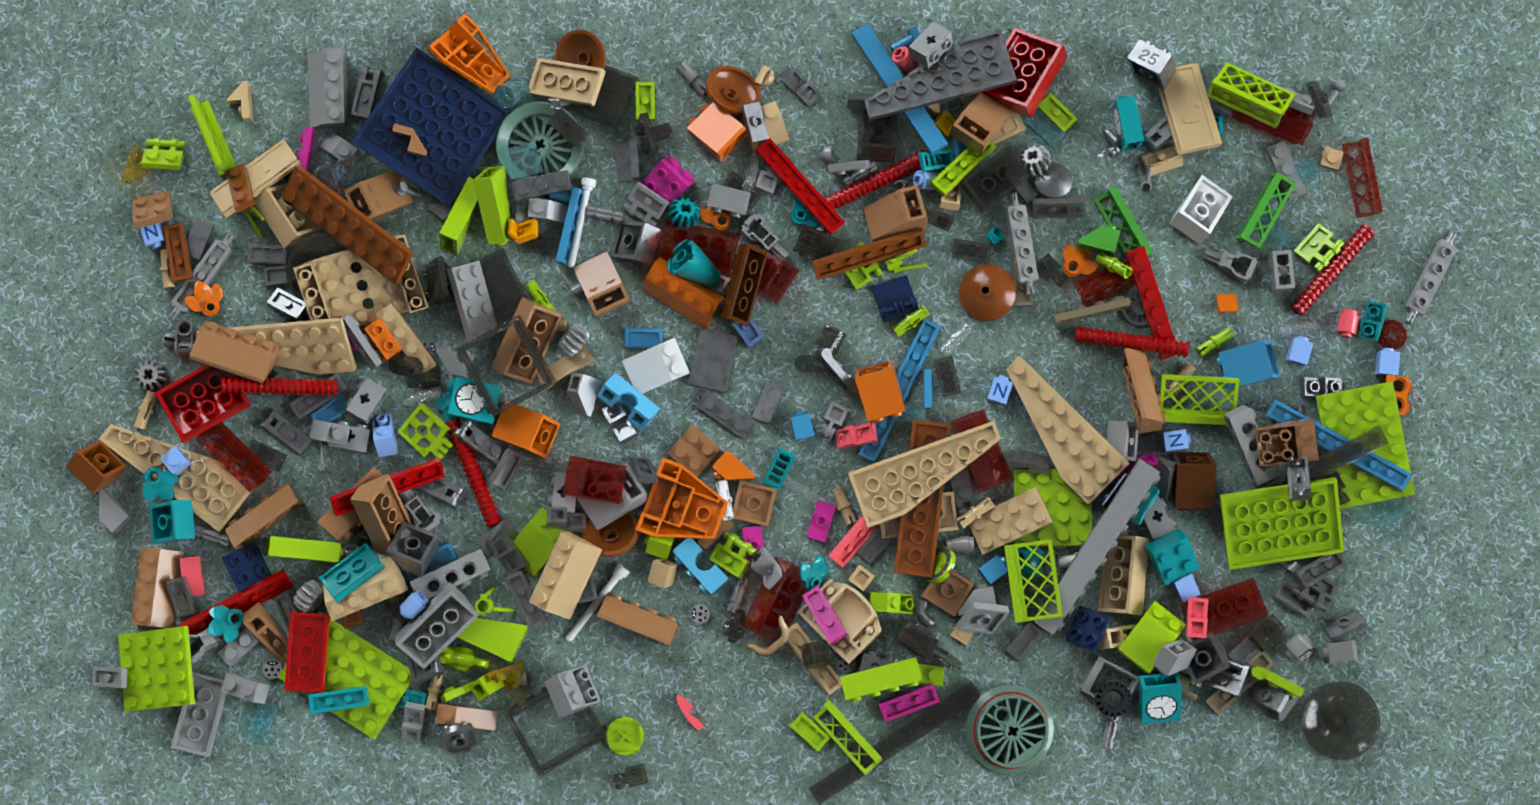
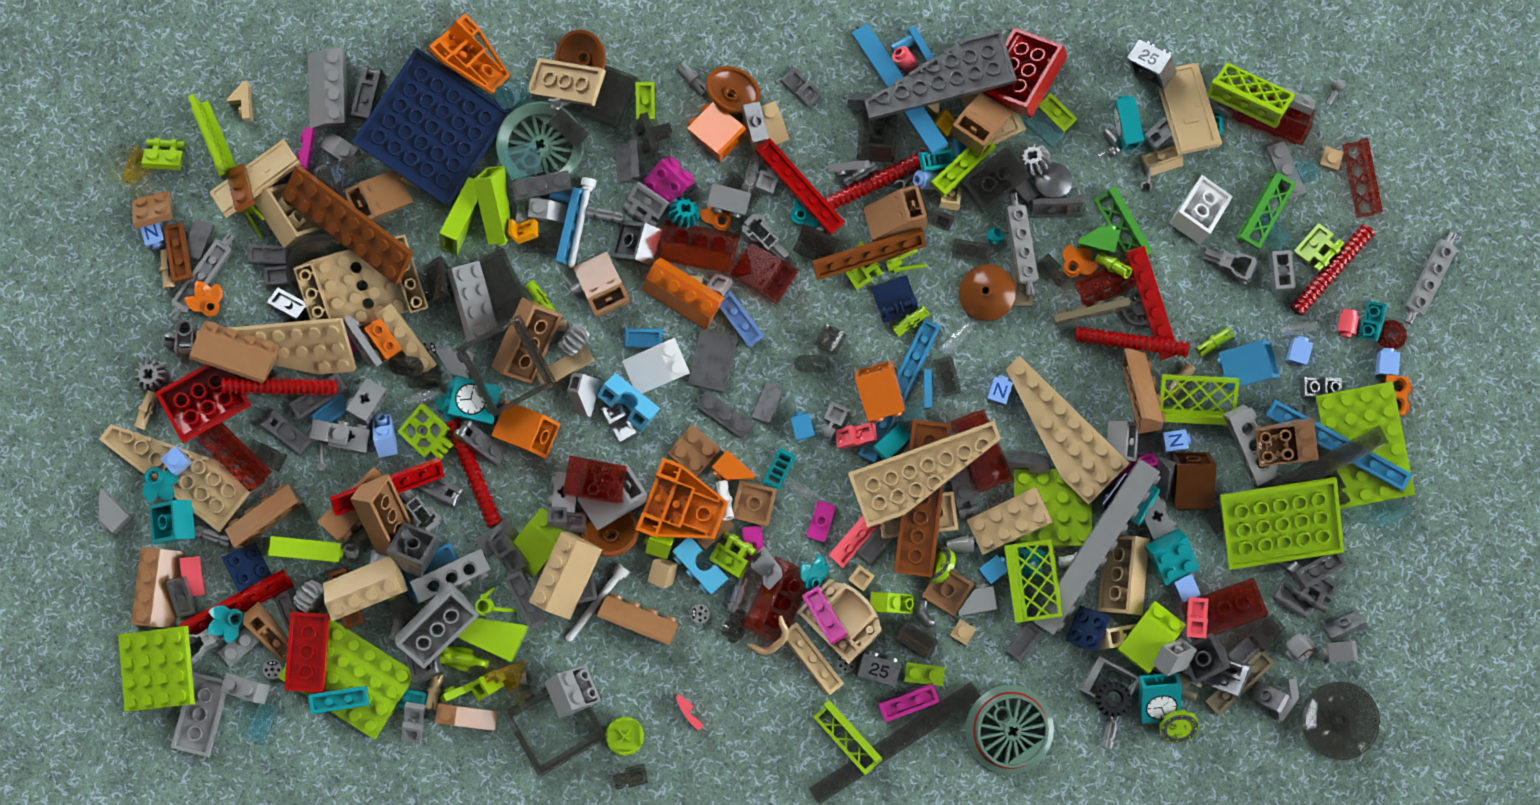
dark orange brick [66,440,127,494] -> none
light grey plate [92,666,127,688] -> none
teal tile [319,543,384,603] -> none
medium nougat slope [392,124,427,158] -> none
light grey hand [396,182,422,198] -> none
light blue brick [400,590,429,619] -> none
flat silver tile [429,202,454,221] -> none
flat silver plate [439,723,479,754] -> none
flat silver tile [489,447,523,490] -> none
flat silver plate [630,456,658,484] -> none
teal cone [667,240,720,287] -> none
reddish brown slope [719,243,768,327] -> none
tan plate [755,65,774,87] -> none
lime plate [789,712,831,752] -> none
clear smoke piece [801,640,832,669] -> none
flat silver plate [814,348,858,393] -> none
light grey hinge [820,146,834,162] -> none
tan pin [831,486,857,526] -> none
lime brick [839,657,922,703] -> none
light grey brick [909,21,953,68] -> none
clear smoke plate [929,643,963,670] -> none
tan pin [956,497,995,529] -> none
light grey plate [957,602,1010,635] -> none
orange slope [1216,294,1238,314] -> none
lime hinge [1251,665,1305,698] -> none
flat silver hinge [1286,456,1311,501] -> none
clear smoke plate [1306,81,1333,119] -> none
none -> teal slope [873,423,910,460]
none -> tile [1159,710,1199,743]

